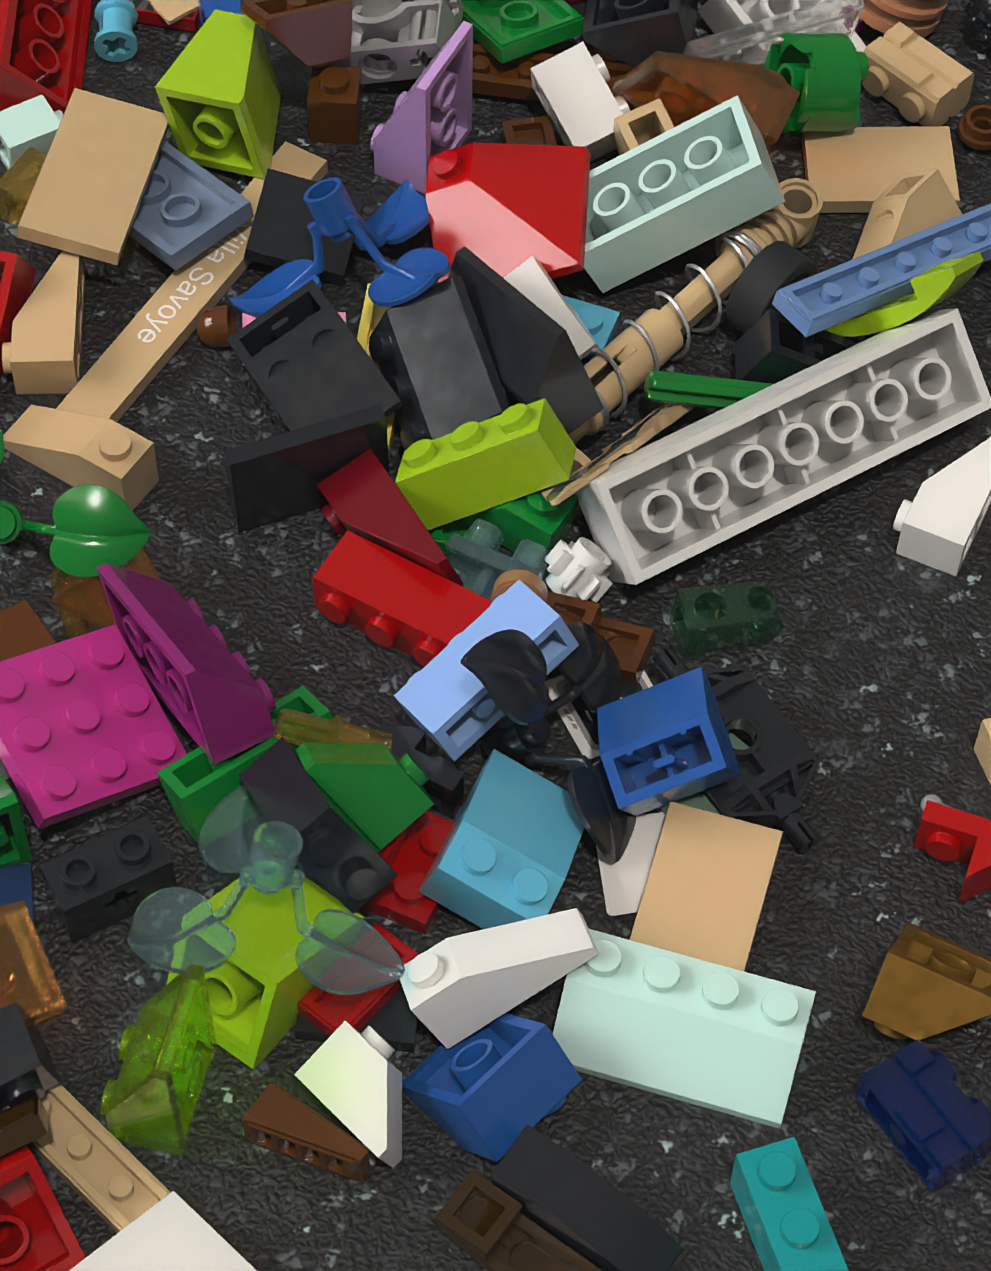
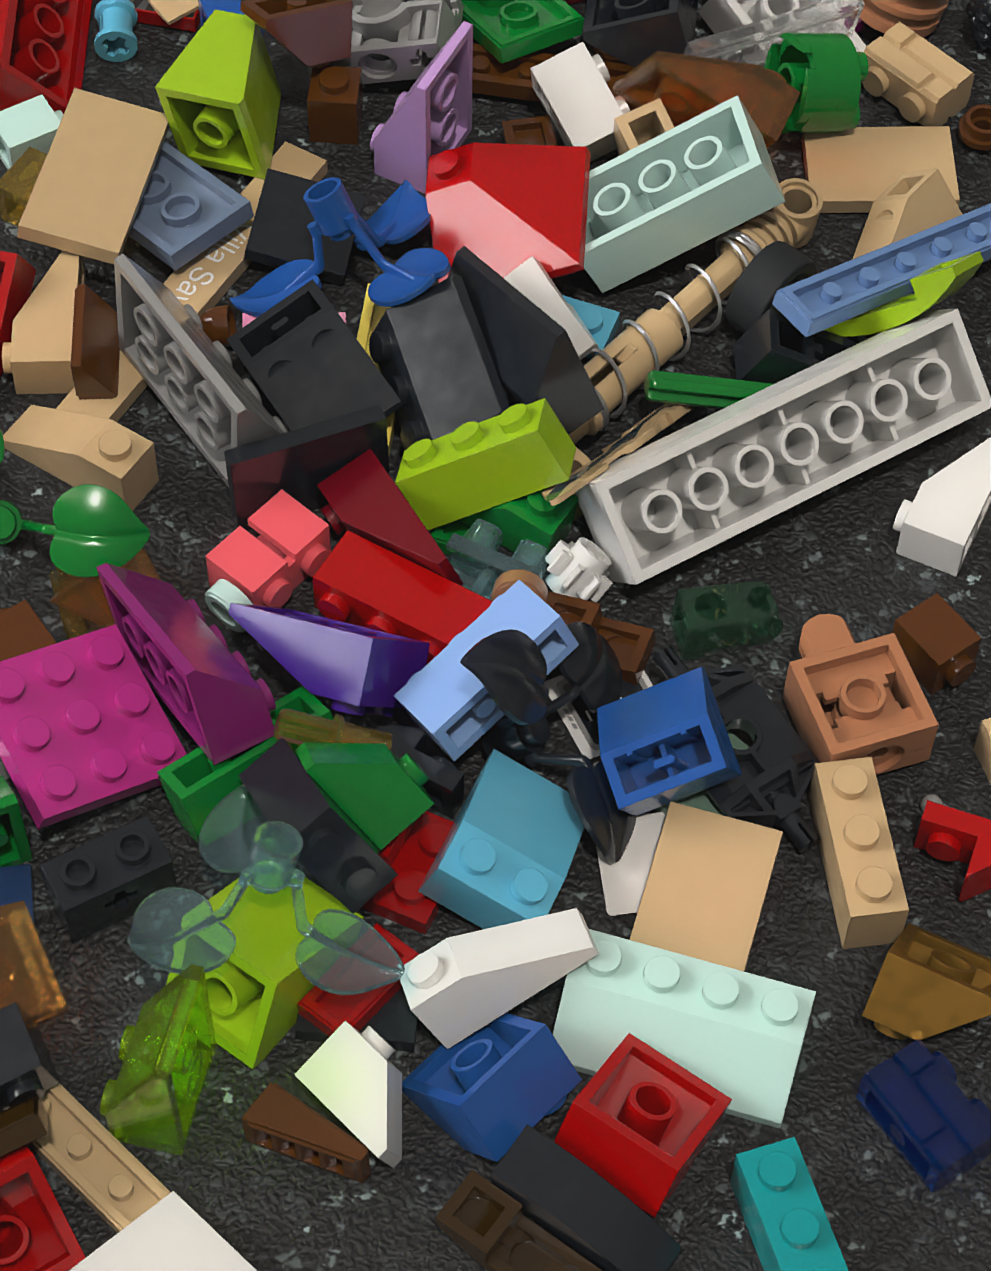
none -> reddish brown slope [71,284,120,399]
none -> light grey slope [114,254,289,488]
none -> coral piece [205,489,331,608]
none -> light aqua tile [205,579,253,632]
none -> dark purple slope [228,603,430,717]
none -> red slope [554,1033,732,1218]
none -> nougat brick [783,614,939,775]
none -> tan brick [808,757,909,949]
none -> reddish brown brick [892,593,981,695]

